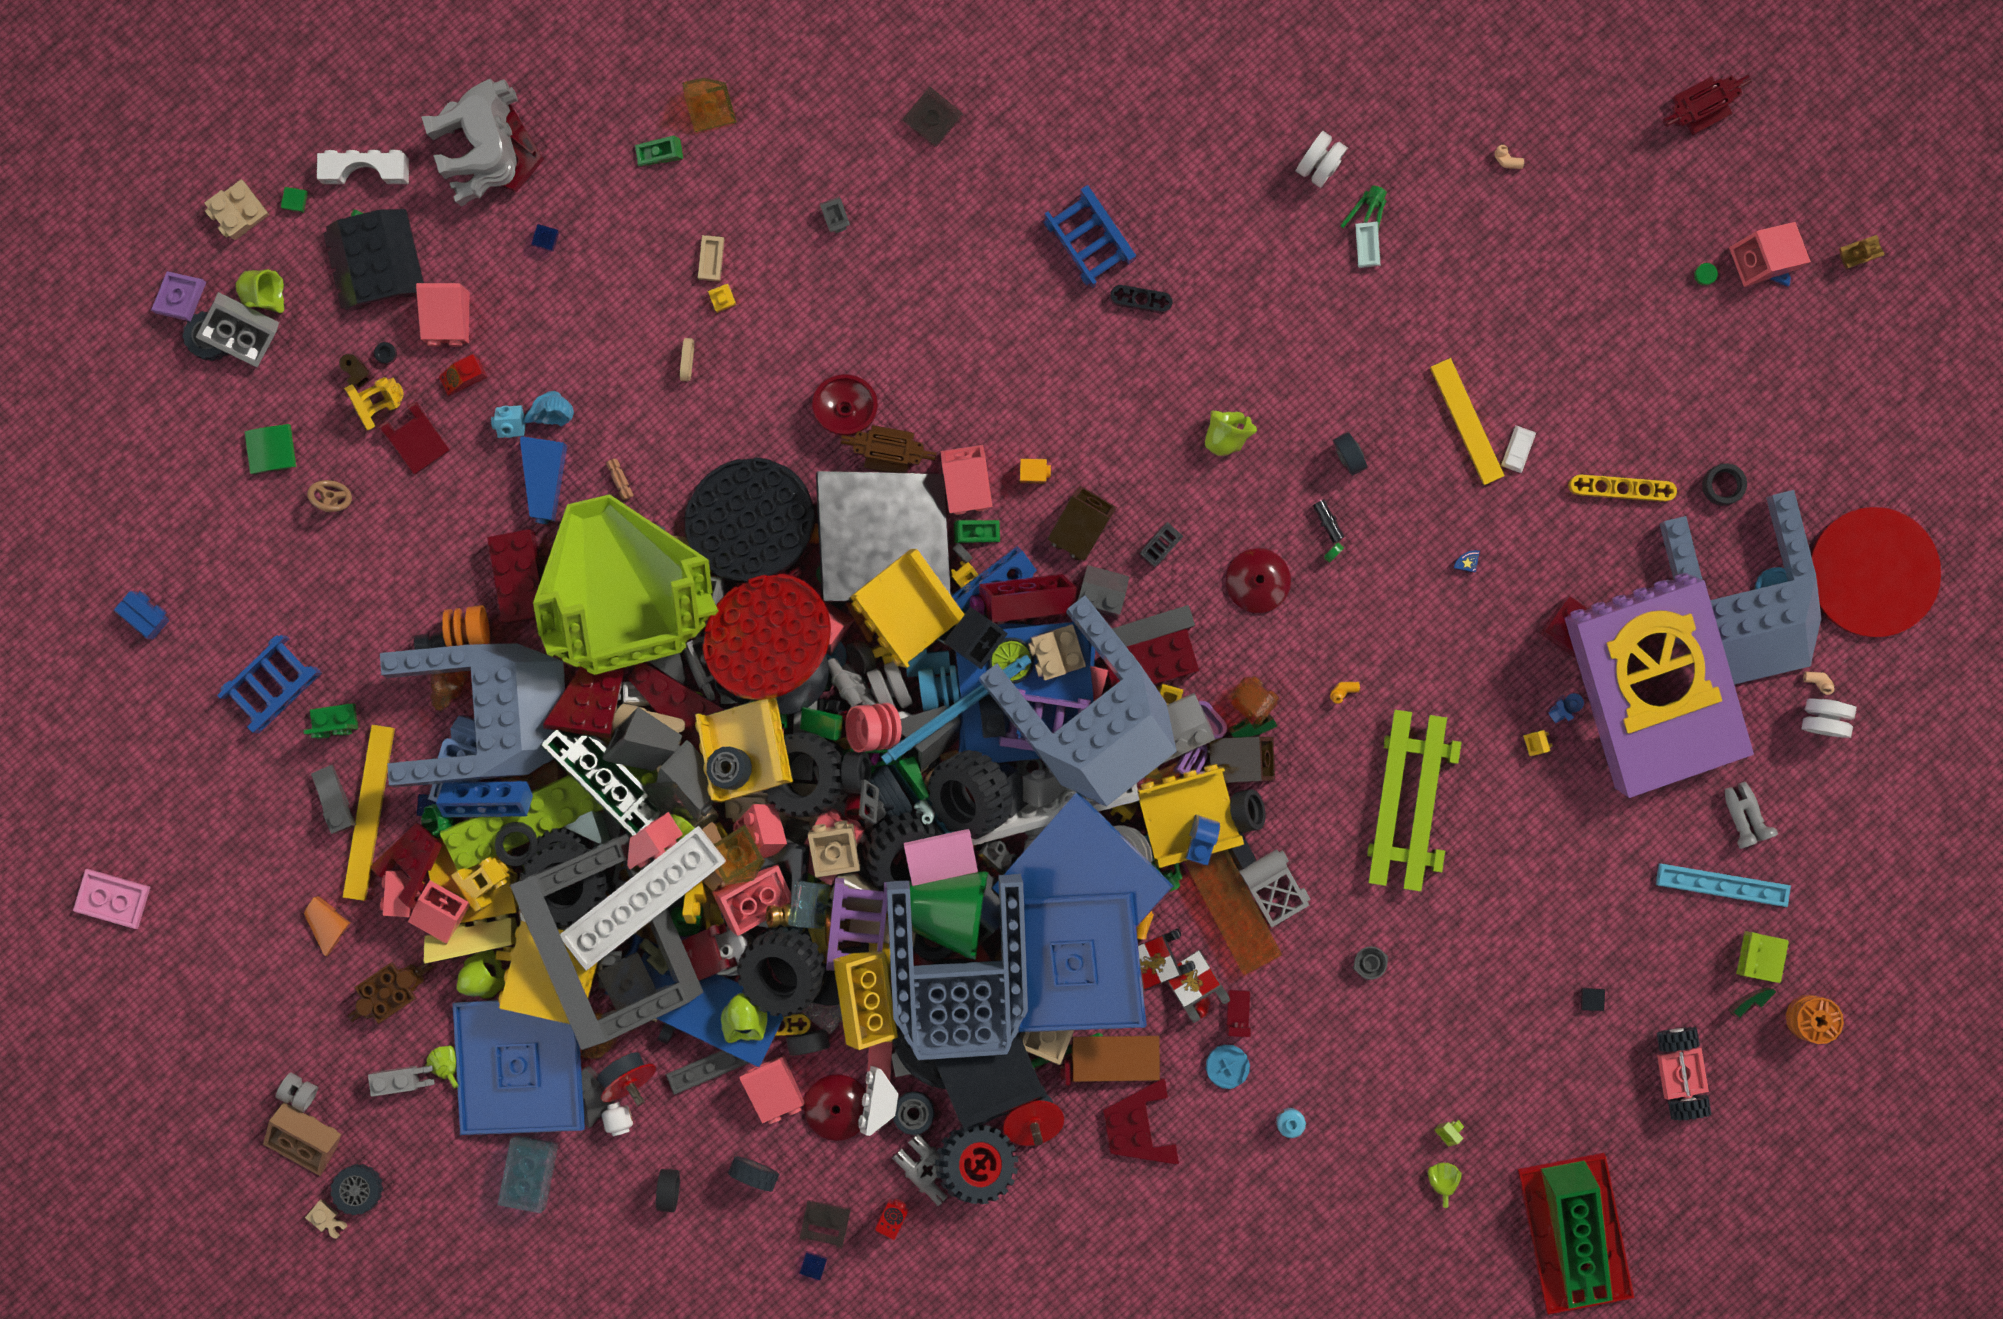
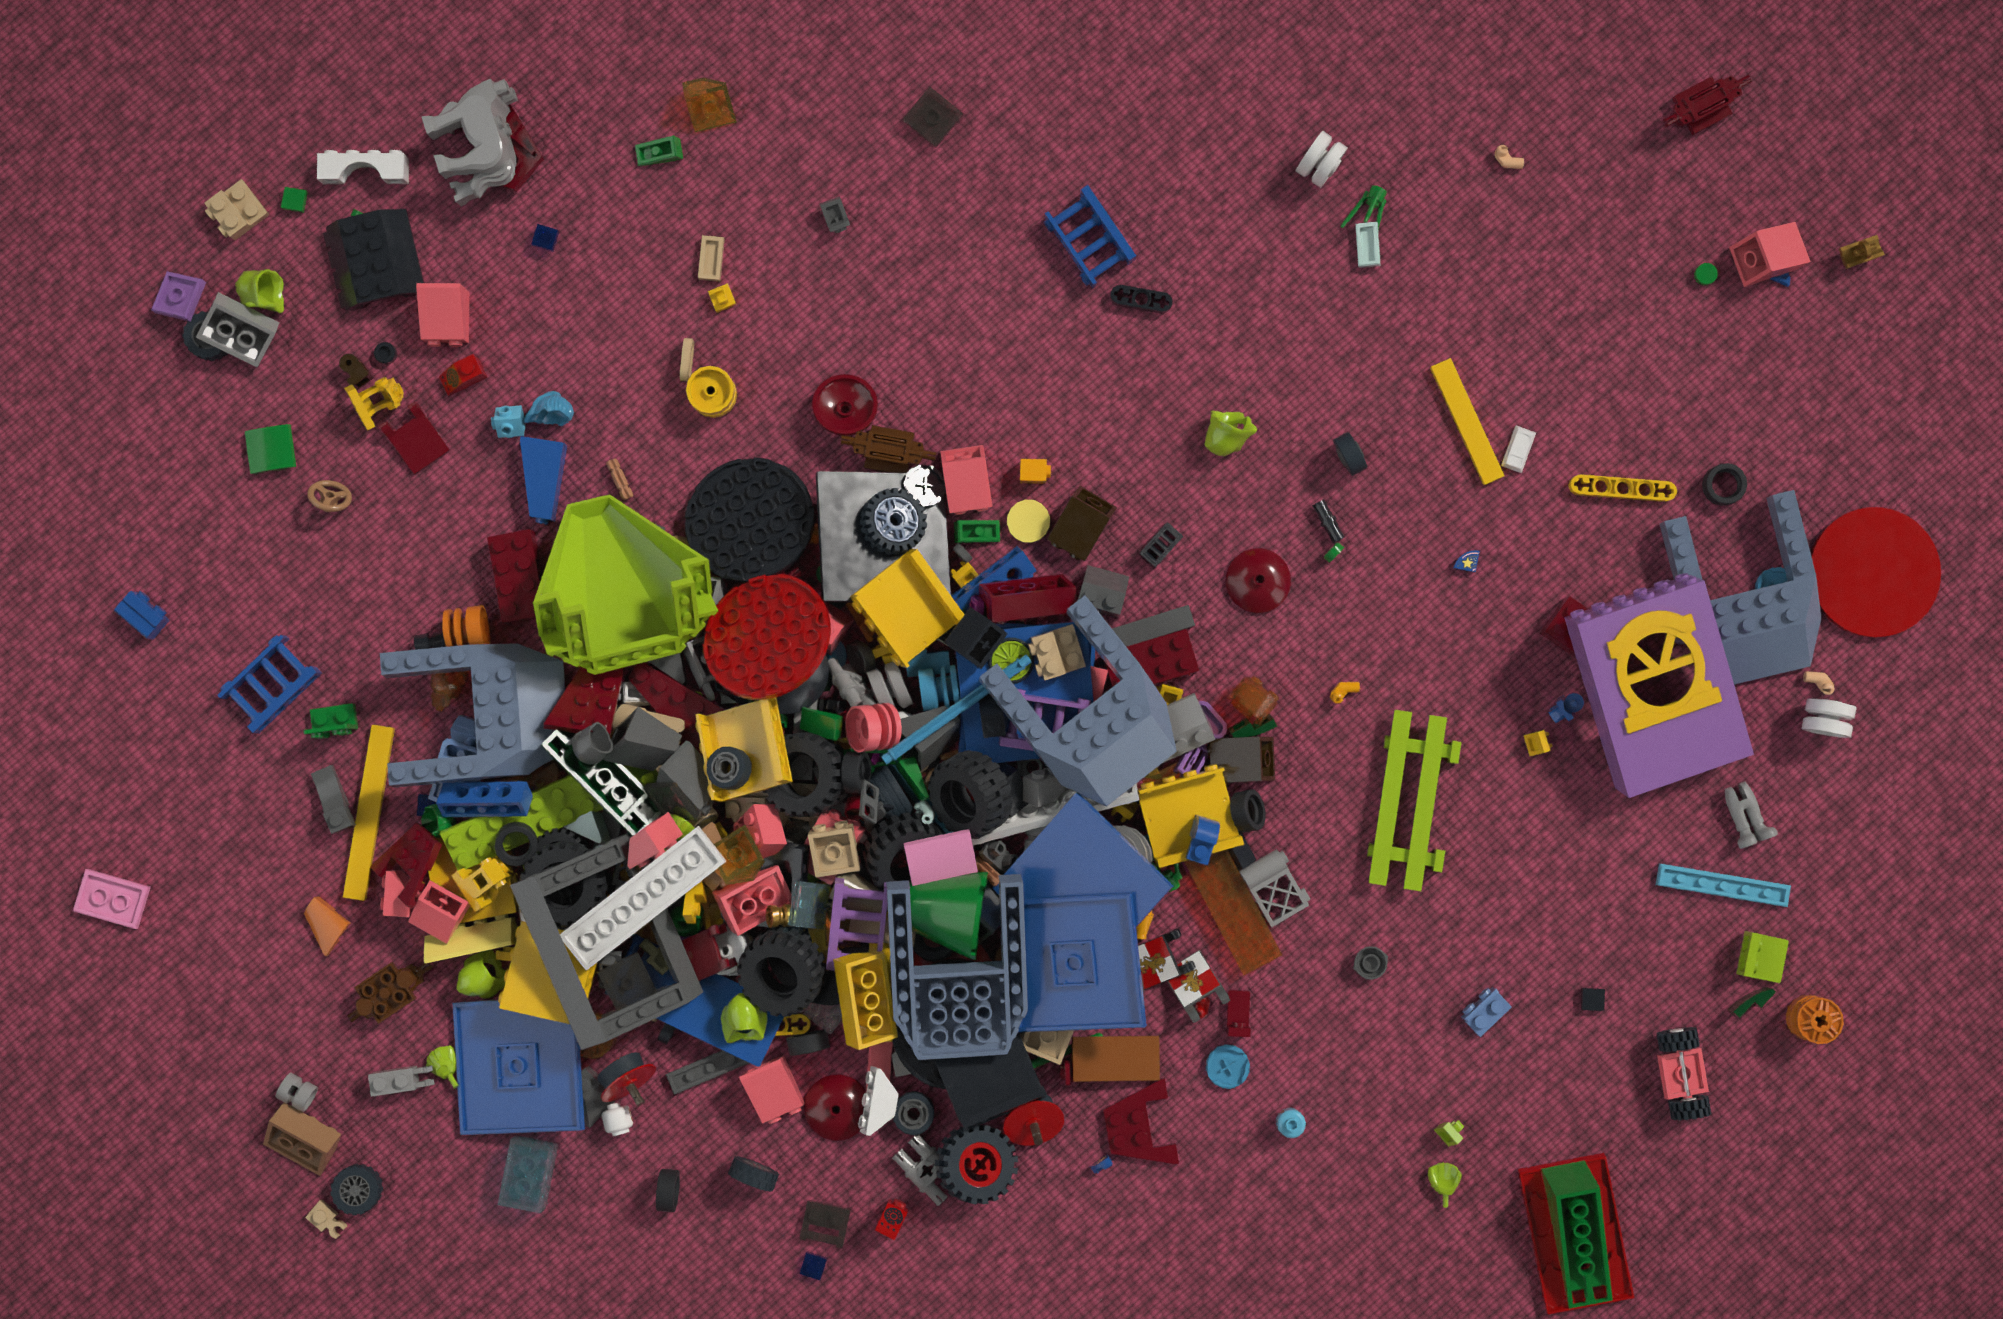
none -> dark grey helmet [567,722,613,764]
none -> yellow wheel [686,366,737,418]
none -> wheel [860,488,927,555]
none -> tile [903,464,946,508]
none -> nougat axle [975,856,1000,886]
none -> light yellow tile [1007,500,1050,543]
none -> blue tile [1090,1154,1113,1174]
none -> medium blue bracket [1461,987,1512,1037]

